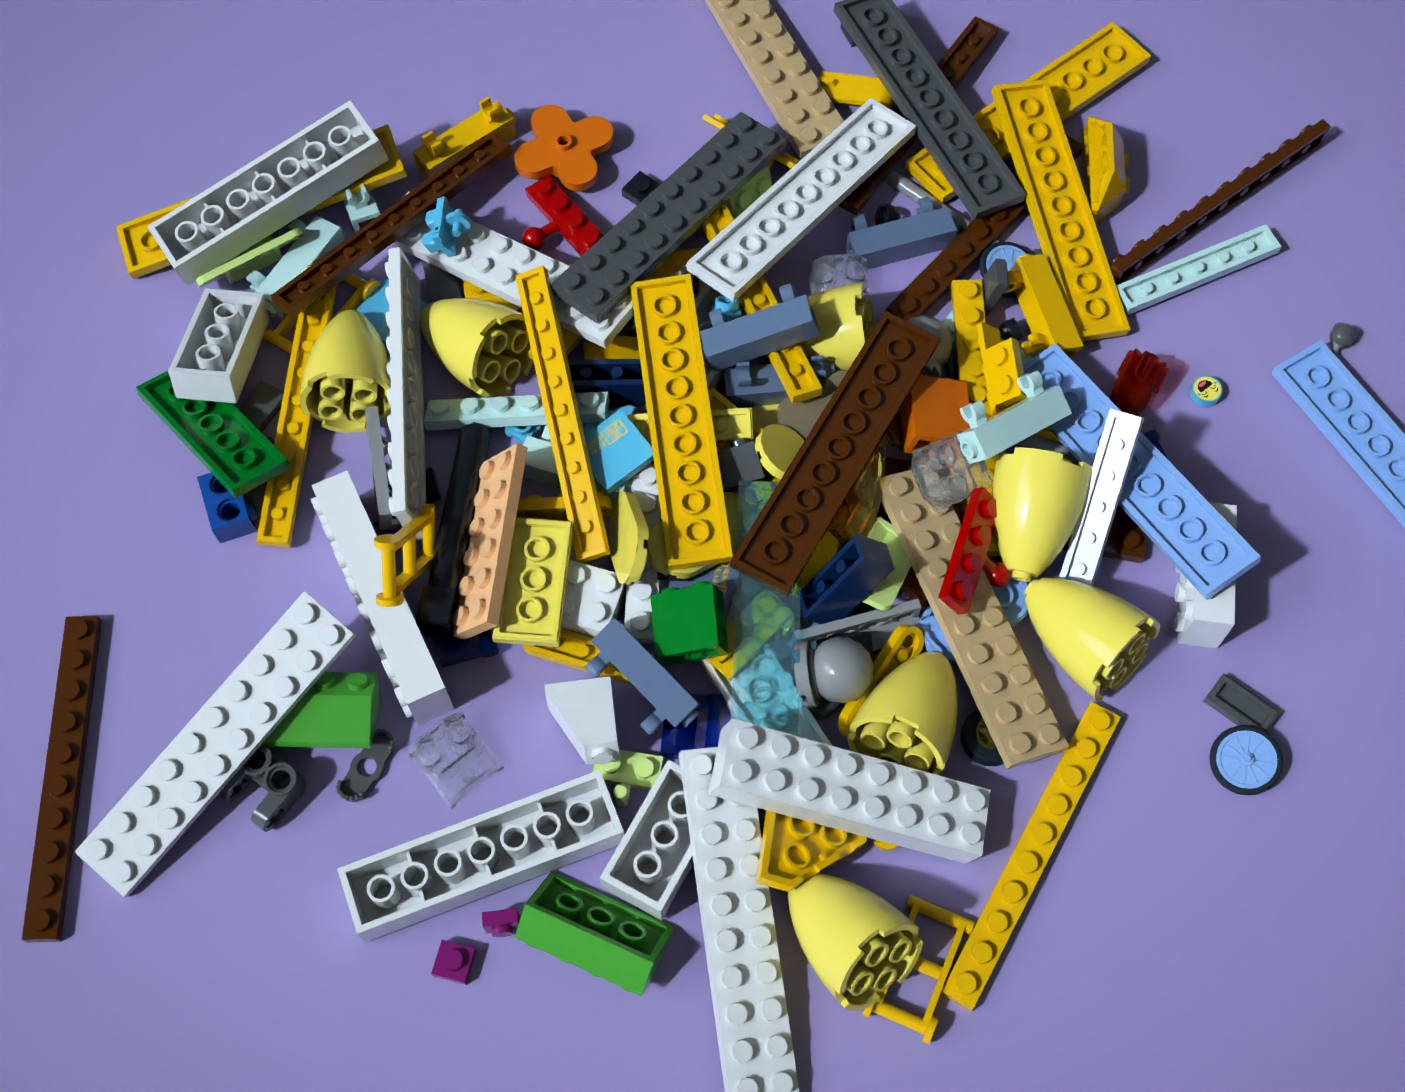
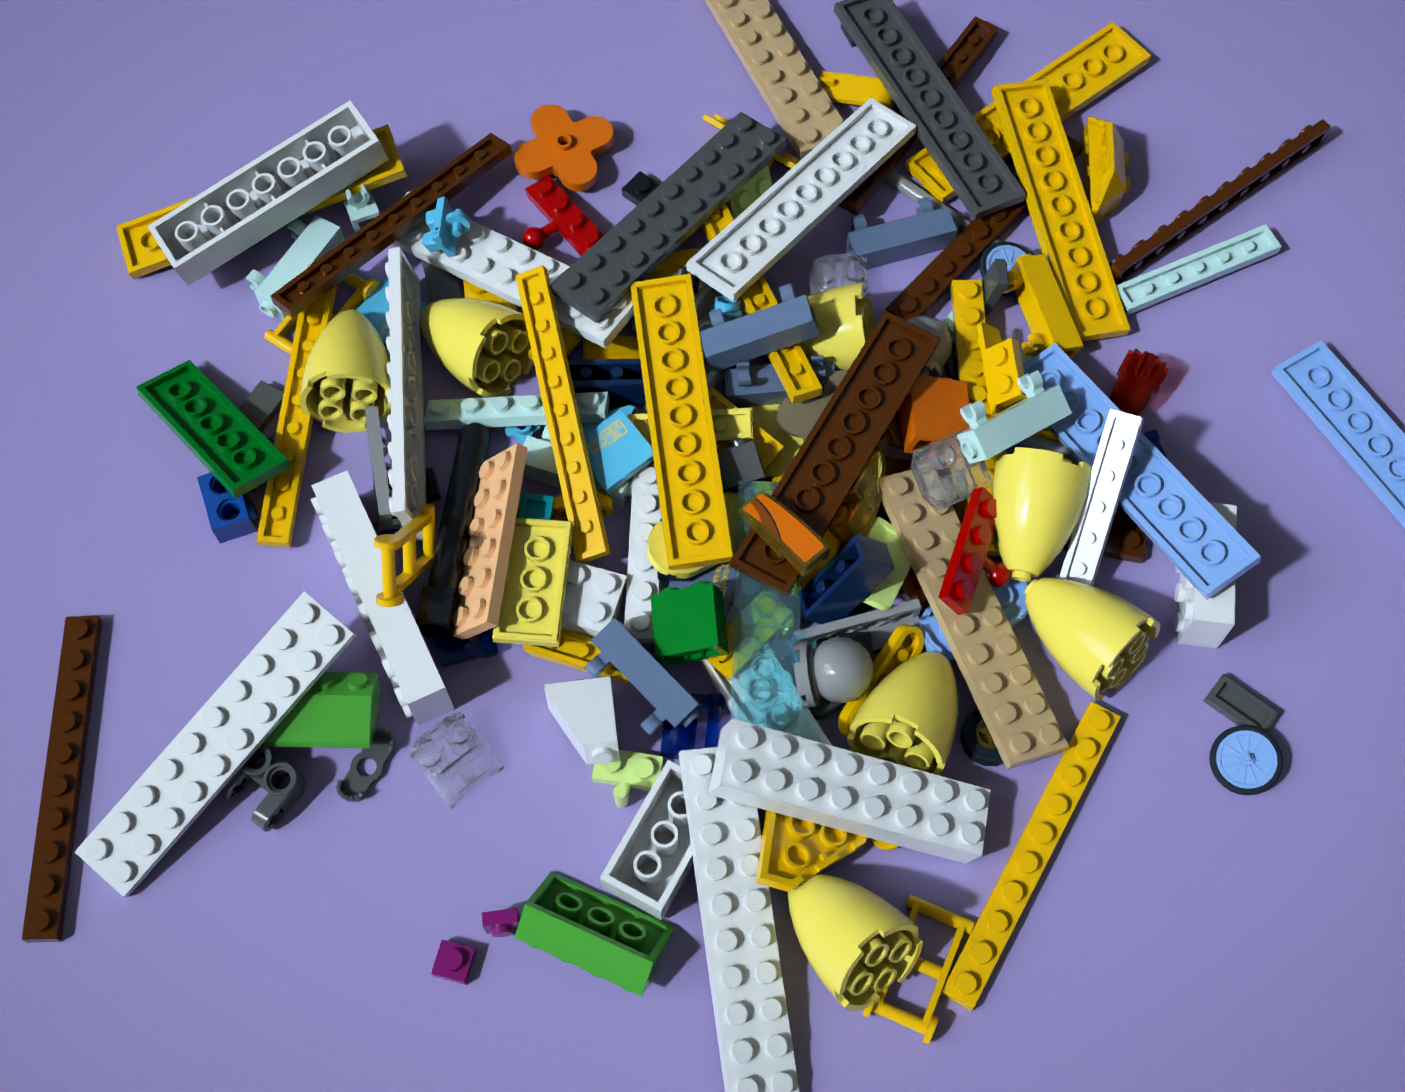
white brick [168,288,270,403] -> none
yellowish green plate [196,227,304,288] -> none
white brick [337,770,624,943] -> none
yellow brick [413,96,516,180] -> none
light yellow tile [607,491,650,586] -> none
light yellow tile [755,424,804,480] -> none
black hinge [875,203,901,225] -> none
black hinge [998,318,1023,341] -> none
tile [1189,375,1223,407] -> none
dark grey hinge [1330,323,1358,356] -> none
none -> teal tile [518,493,554,520]
none -> slope [737,490,830,577]

